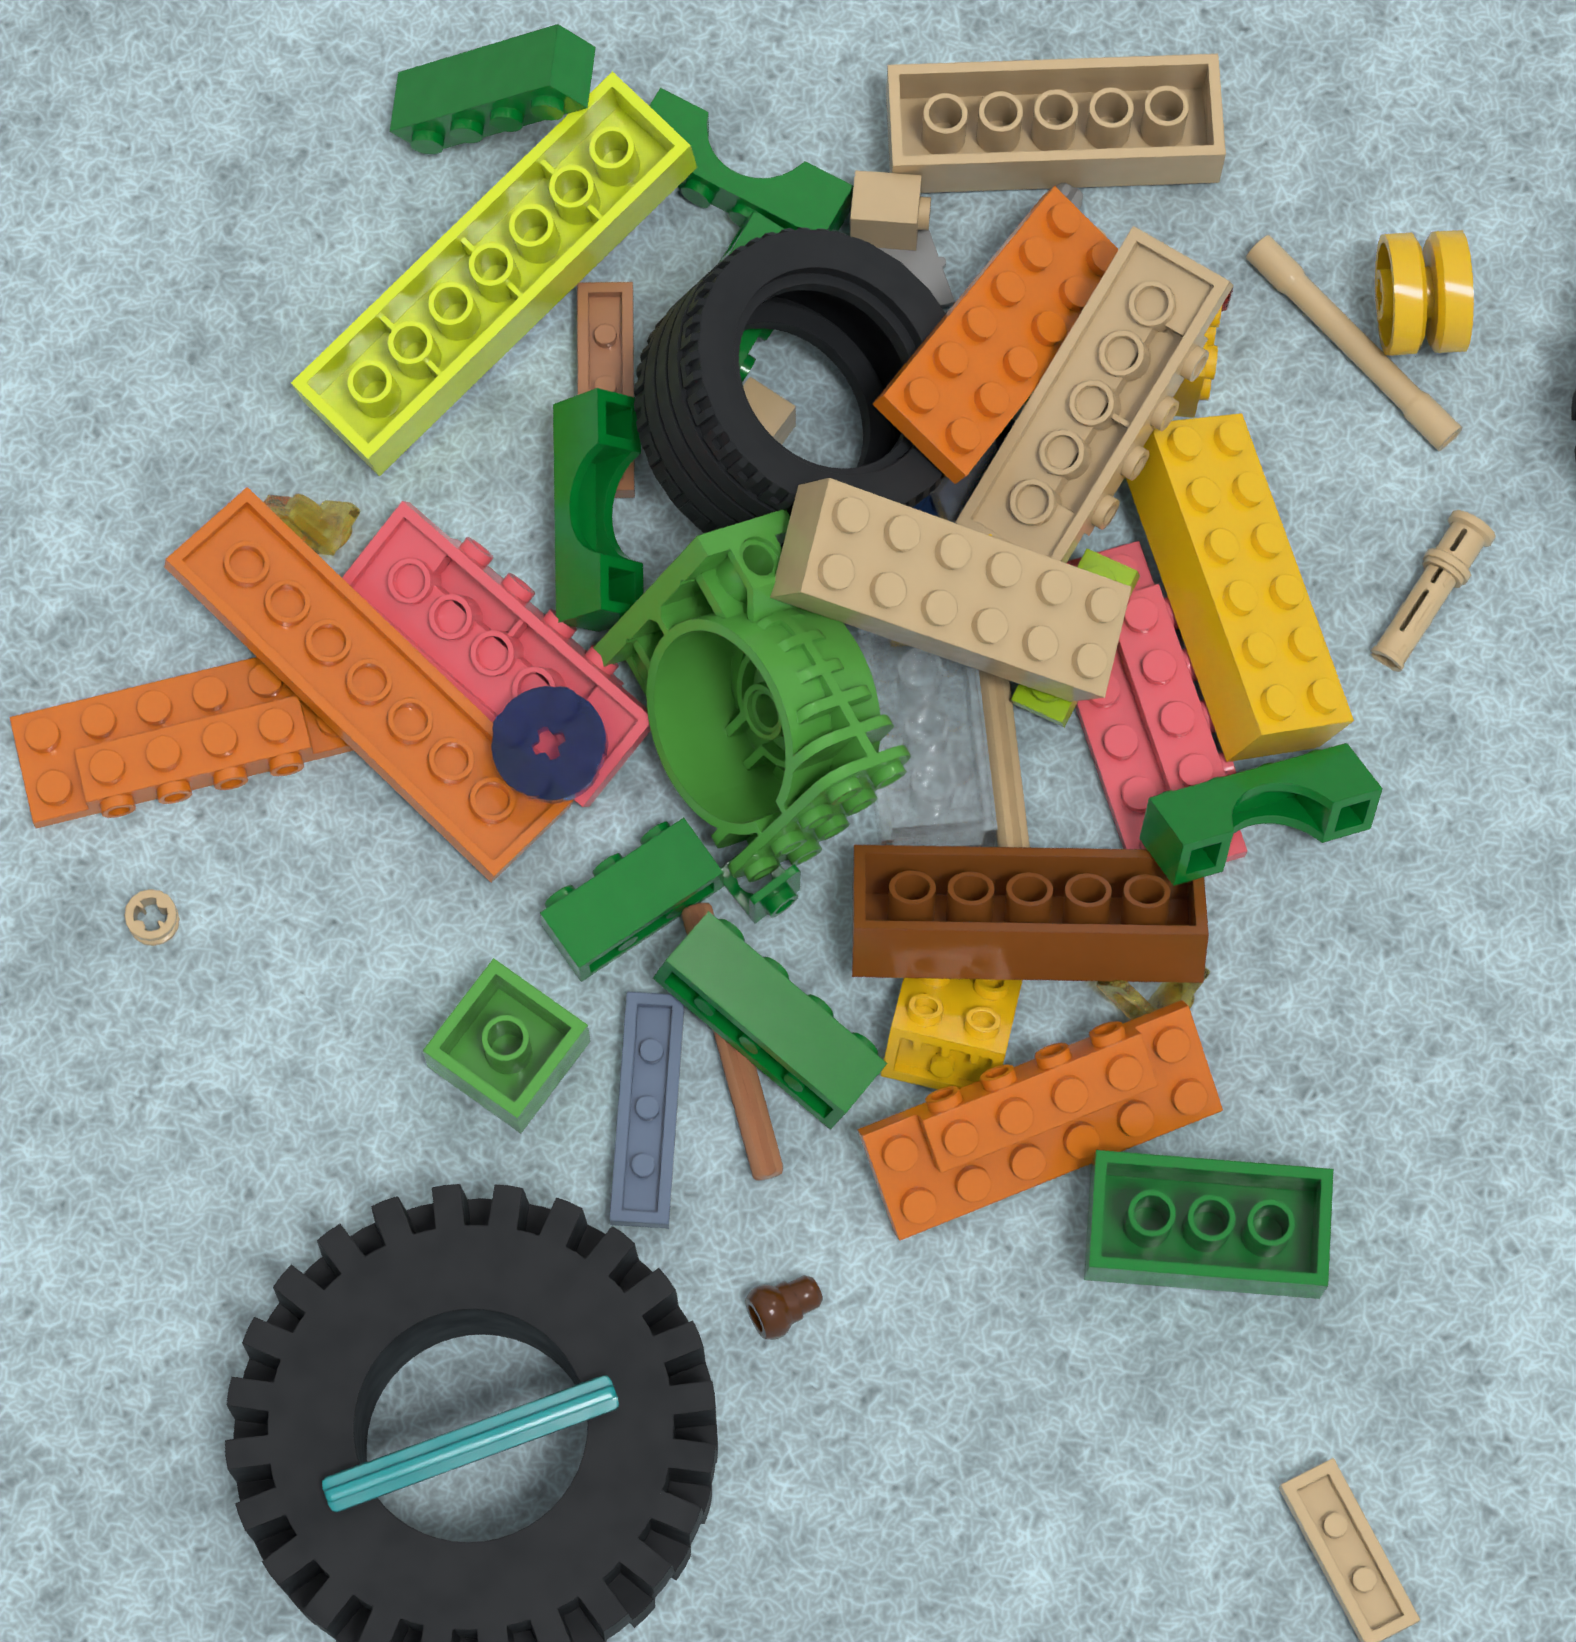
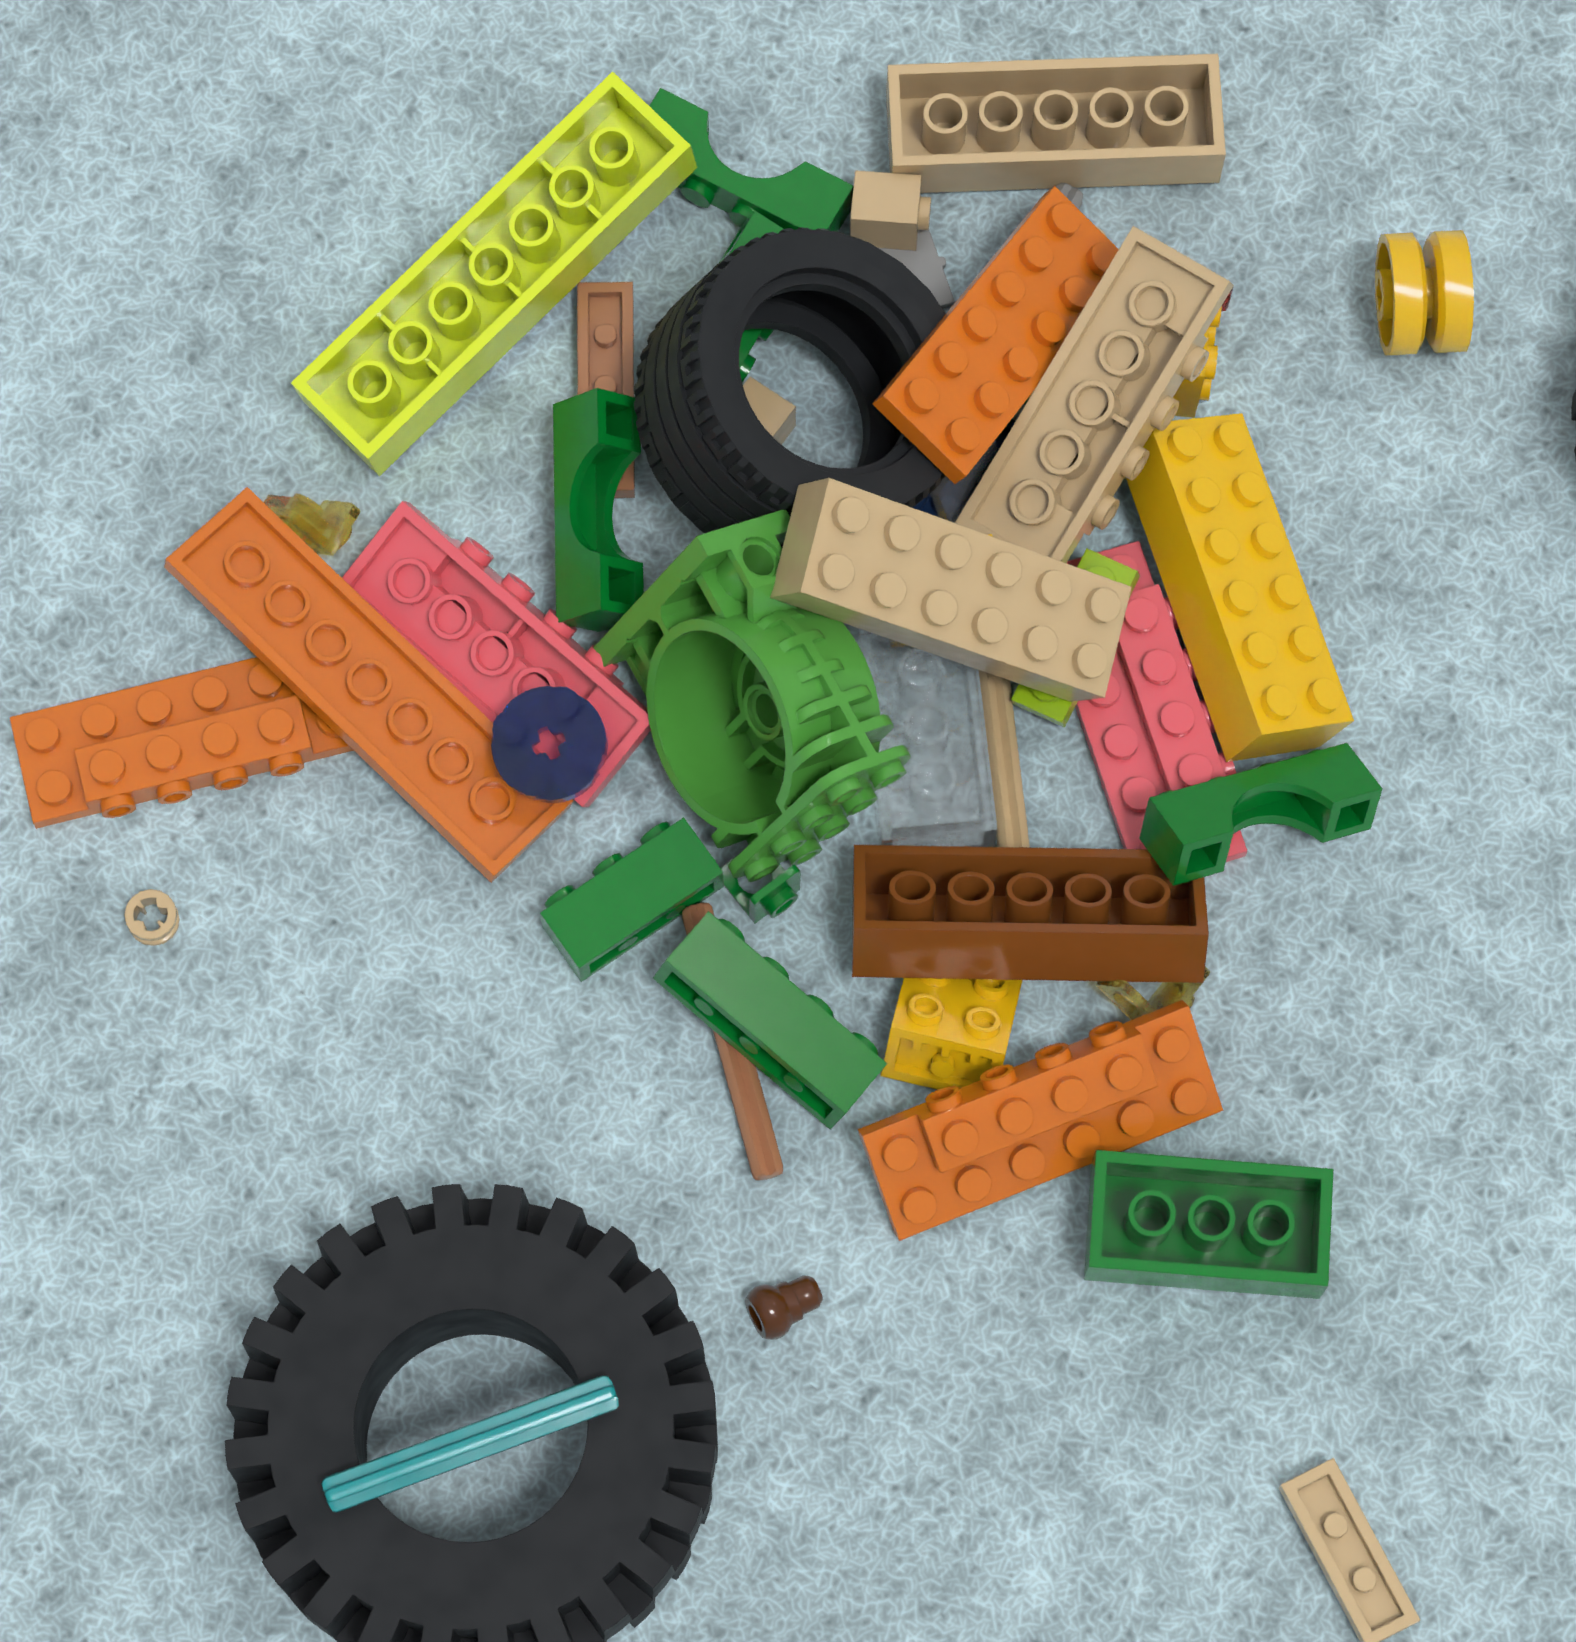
green brick [389,24,596,154] -> none
bright green brick [423,958,591,1134] -> none
sand blue plate [609,992,685,1229] -> none
tan piece [1246,235,1463,451] -> none
tan pin [1371,510,1496,672] -> none

